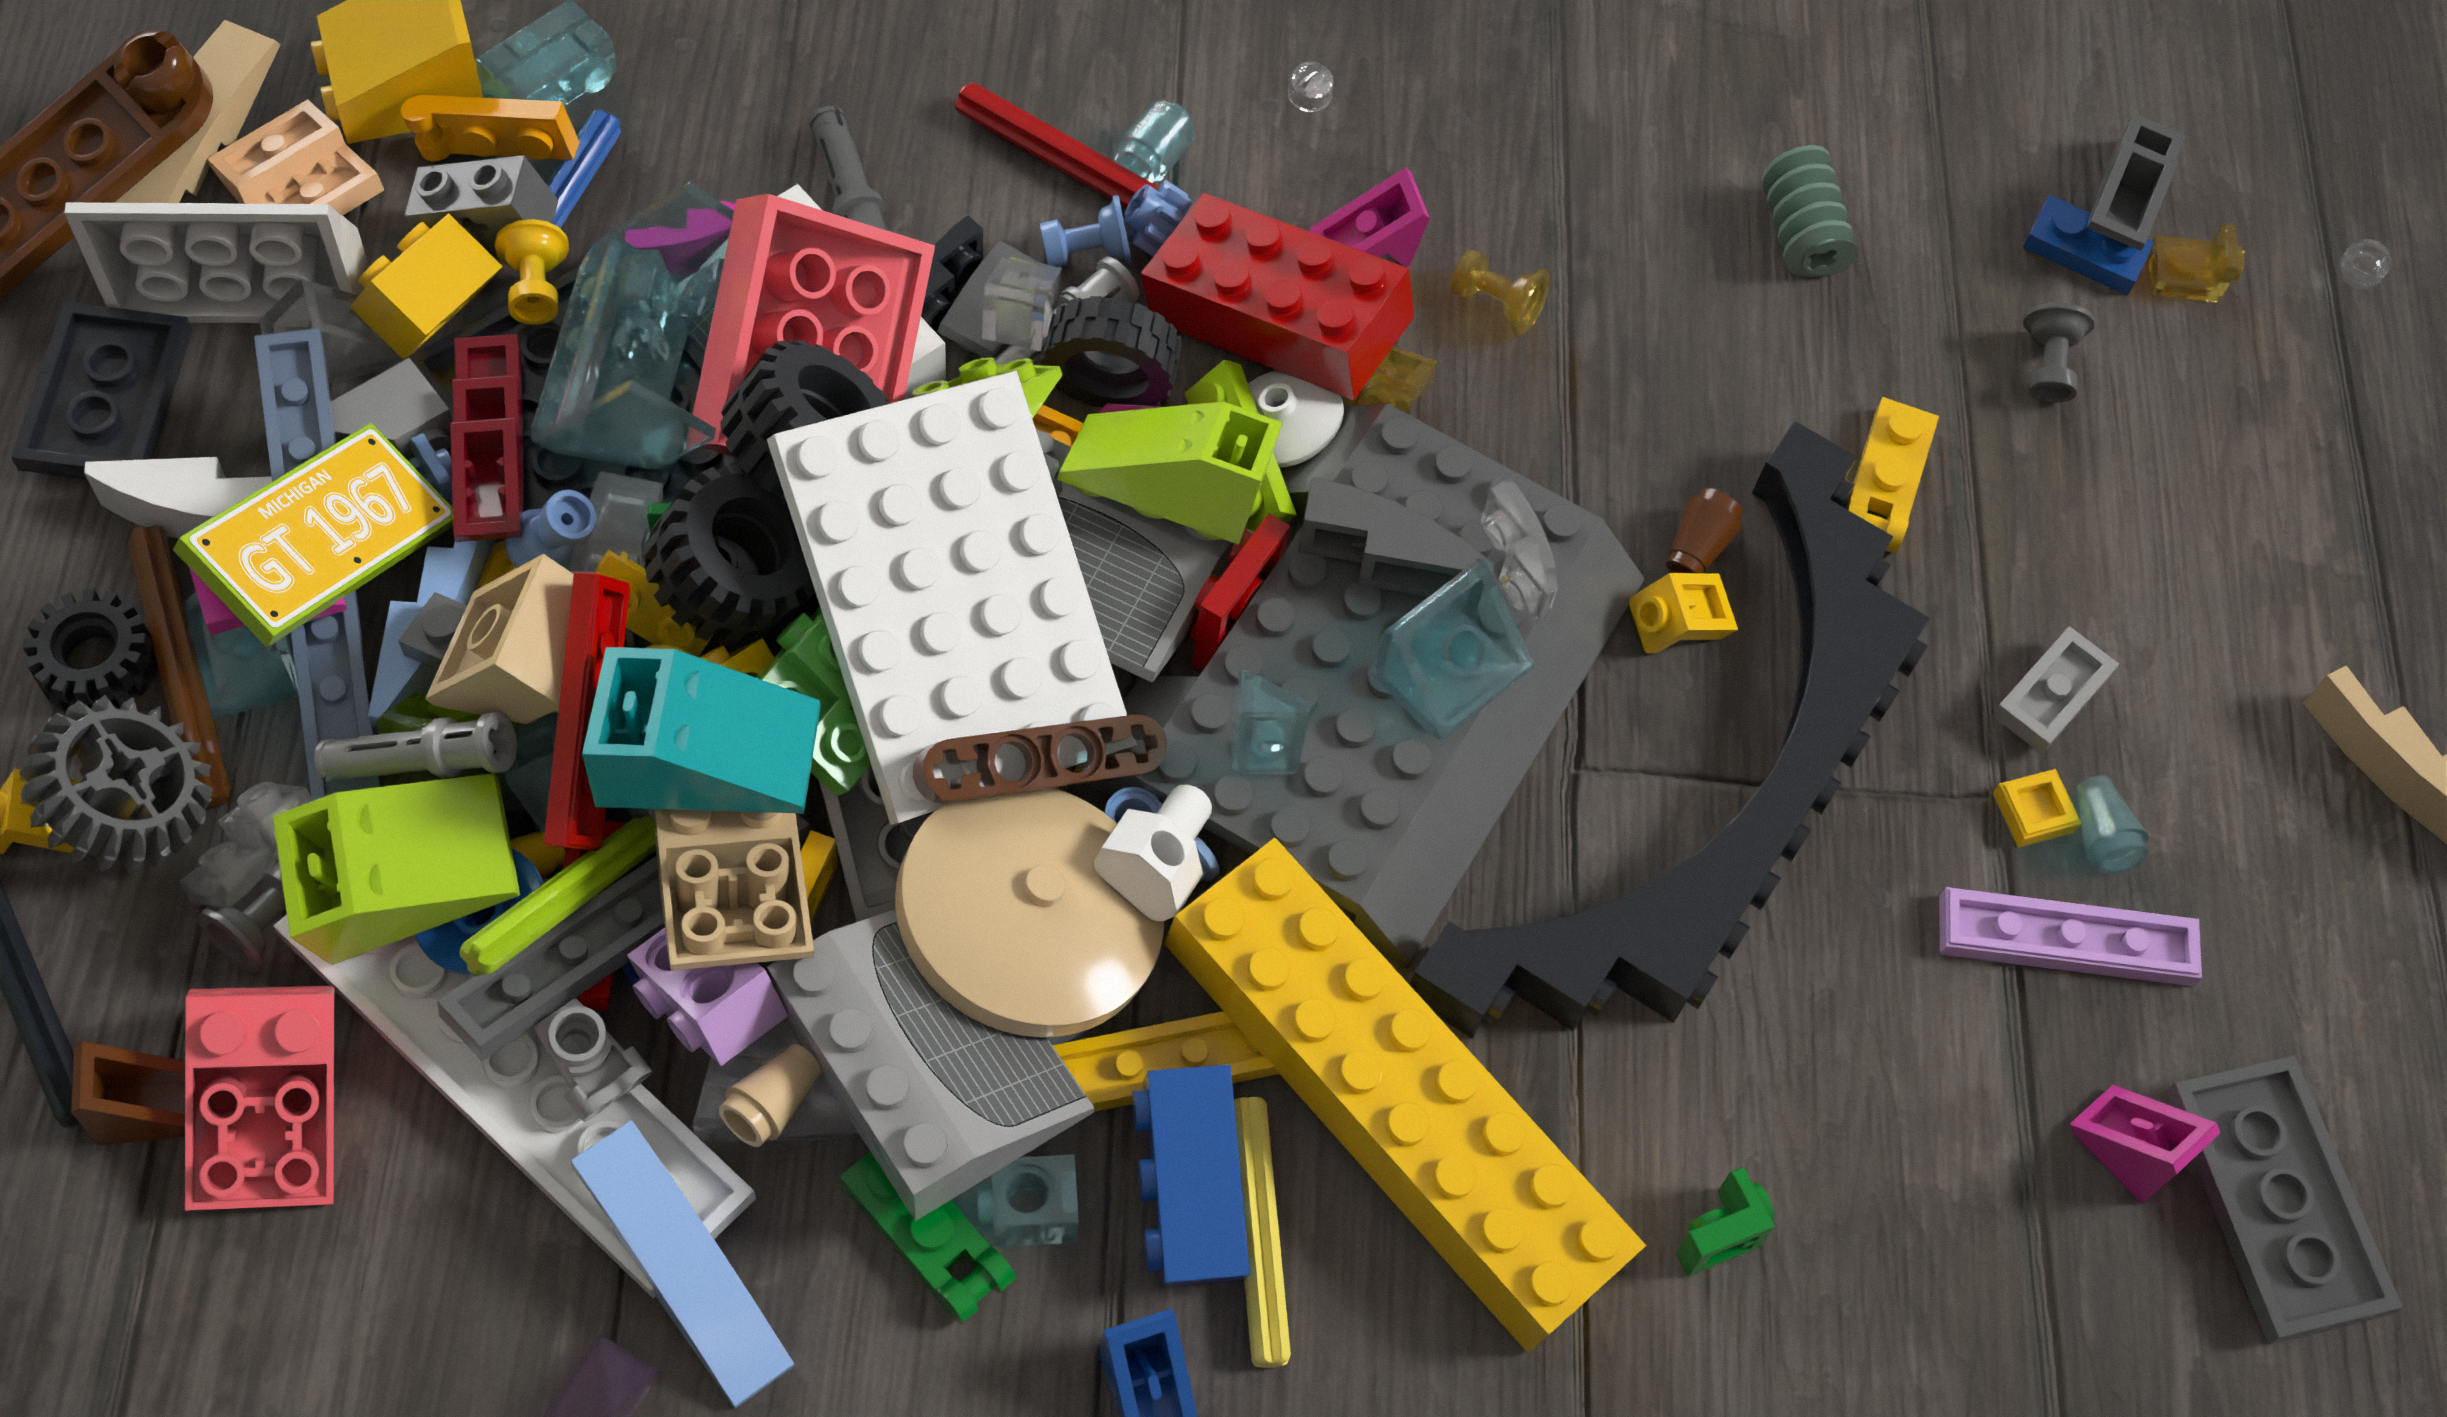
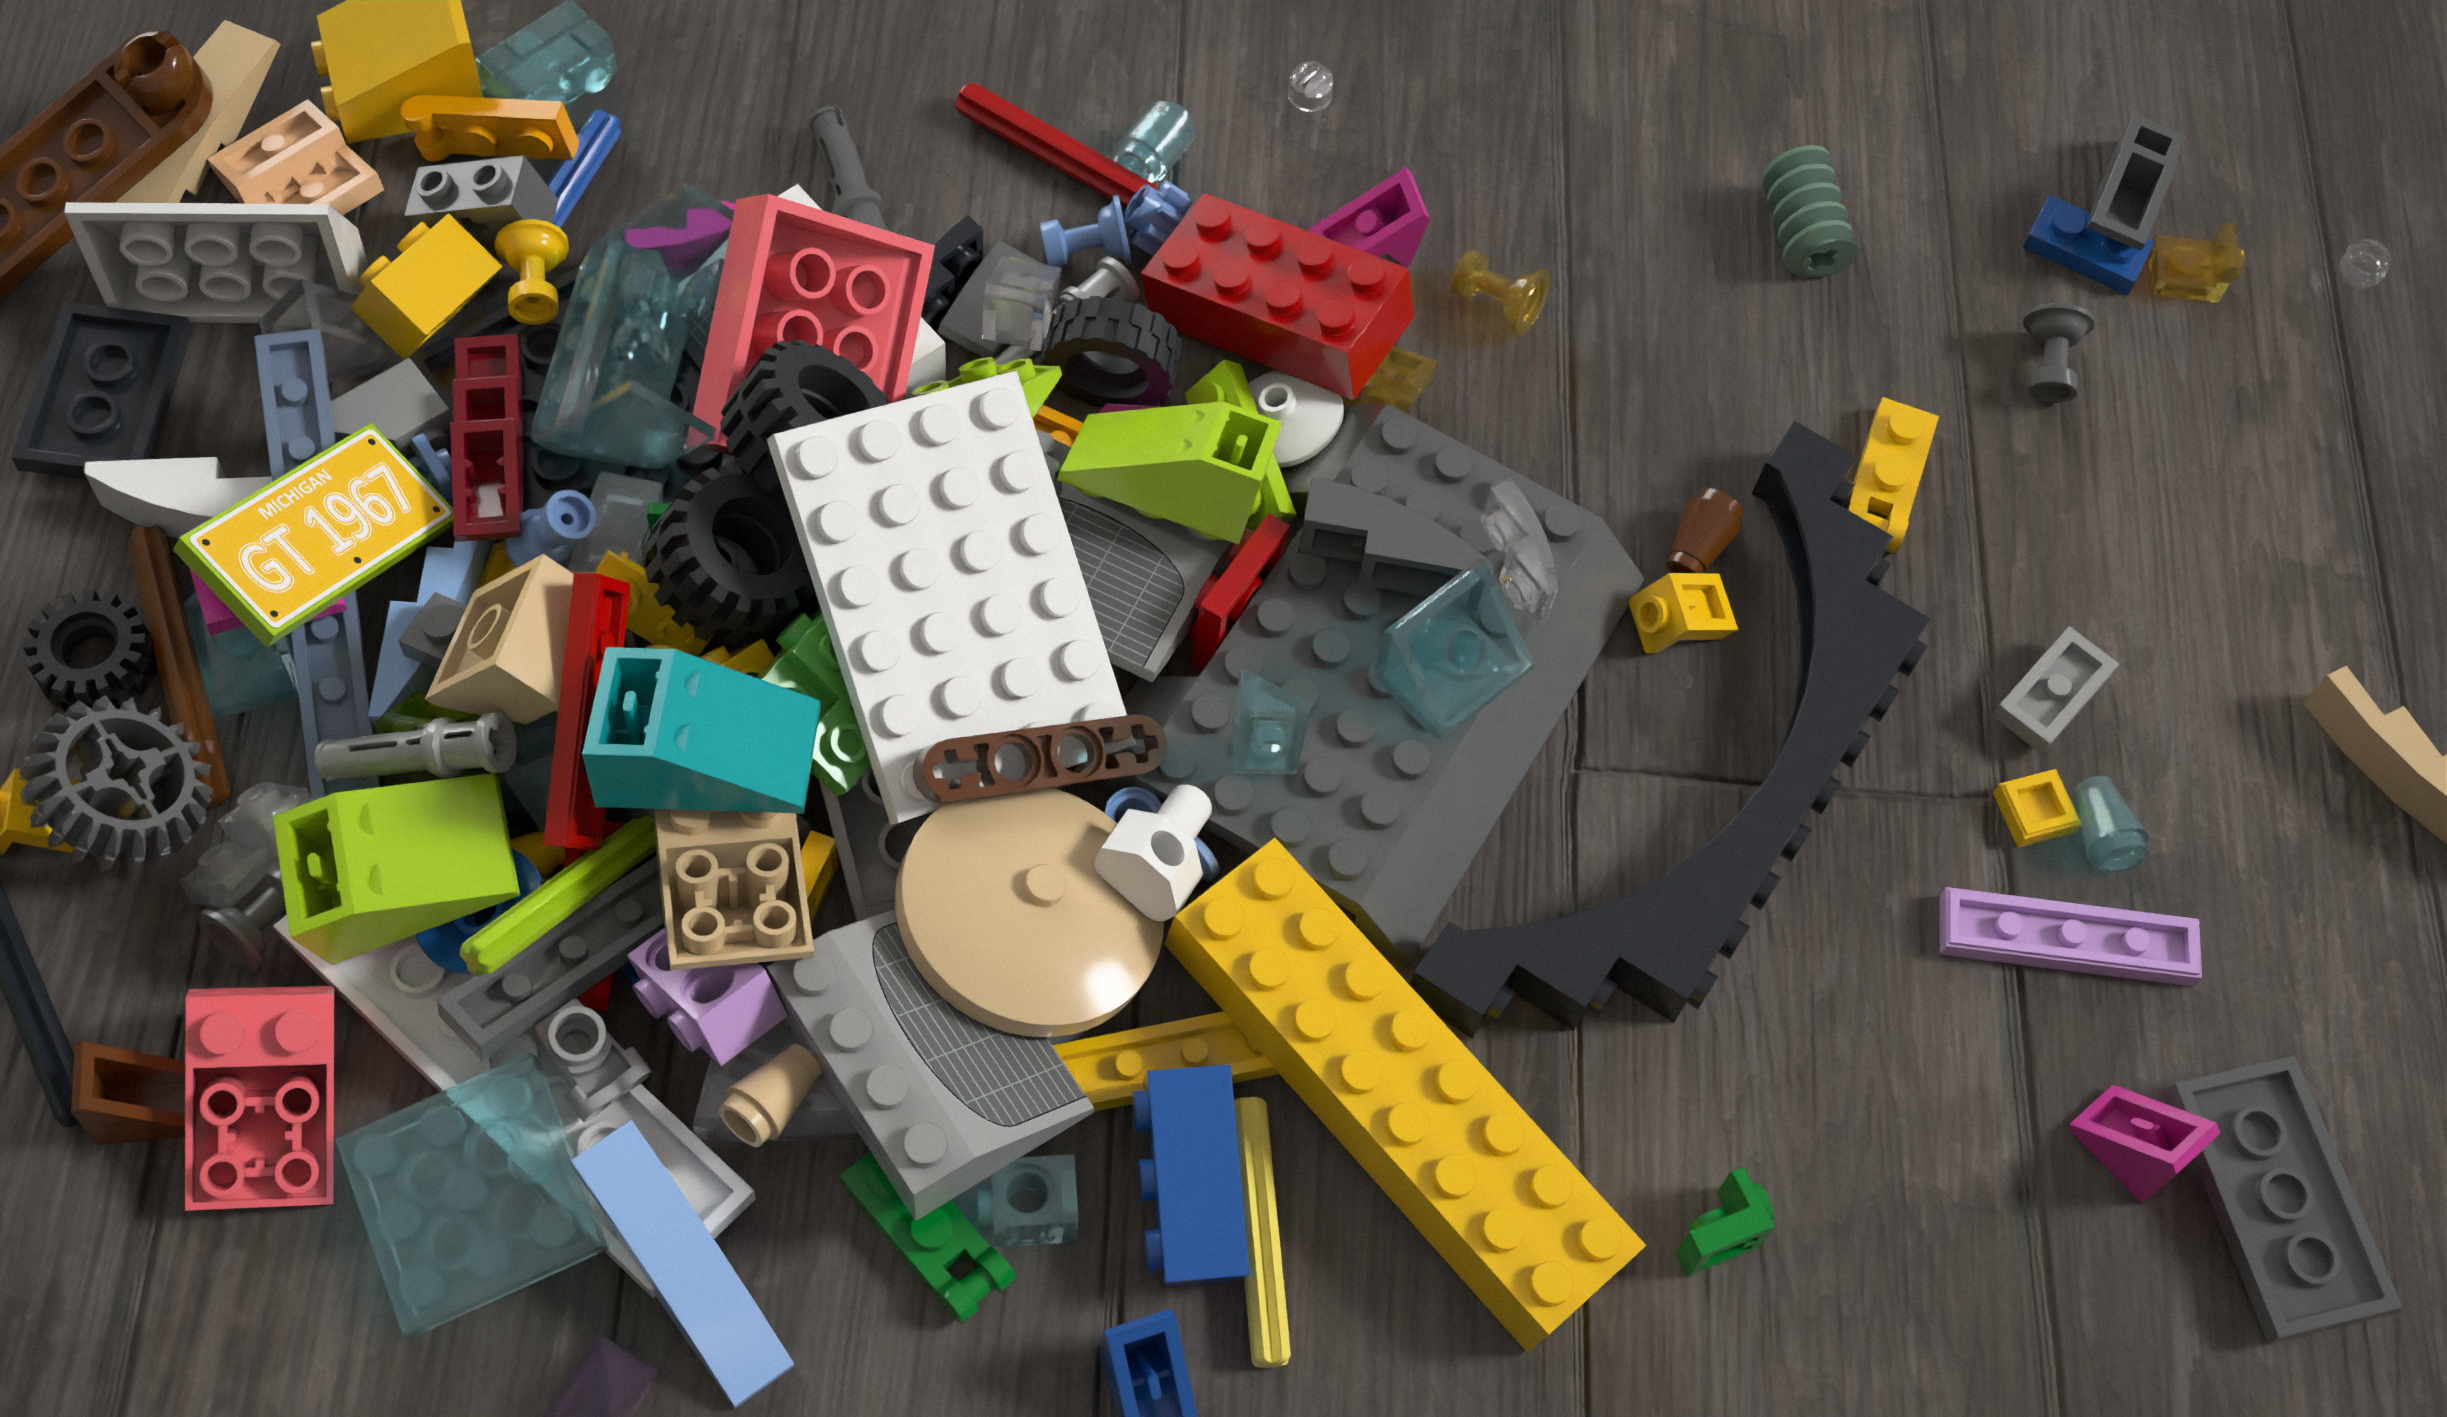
none -> clear light blue plate [335,1052,609,1338]

